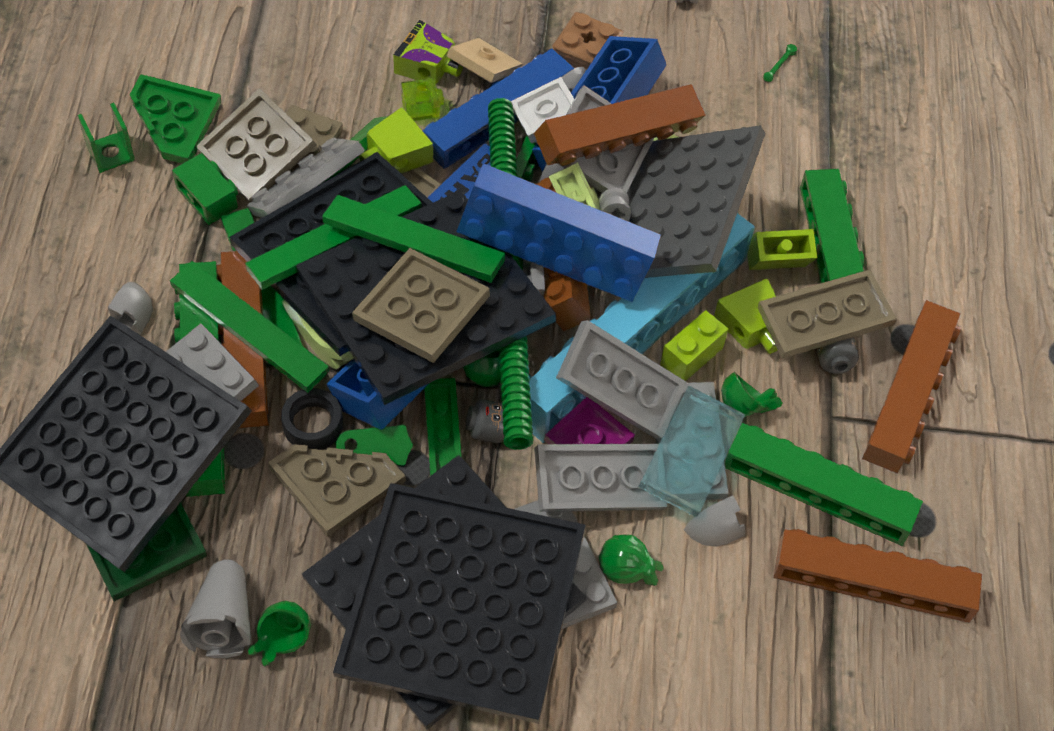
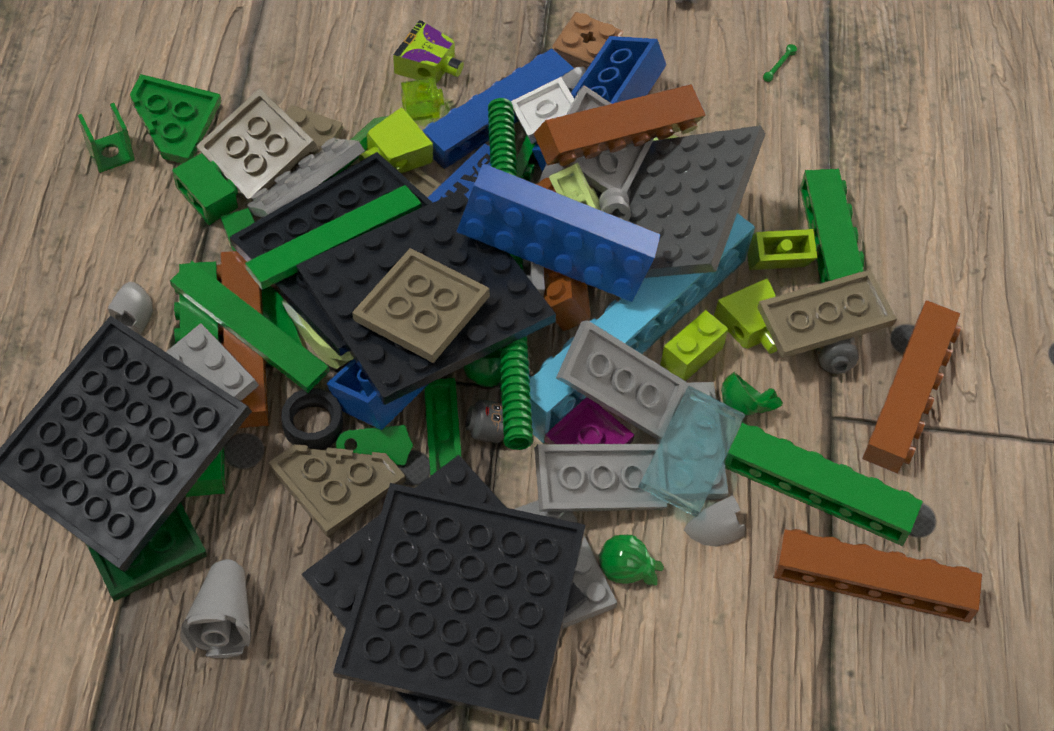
green piece [248,601,311,667] -> none
green tile [322,195,505,283] -> none
tan plate [447,38,522,83] -> none

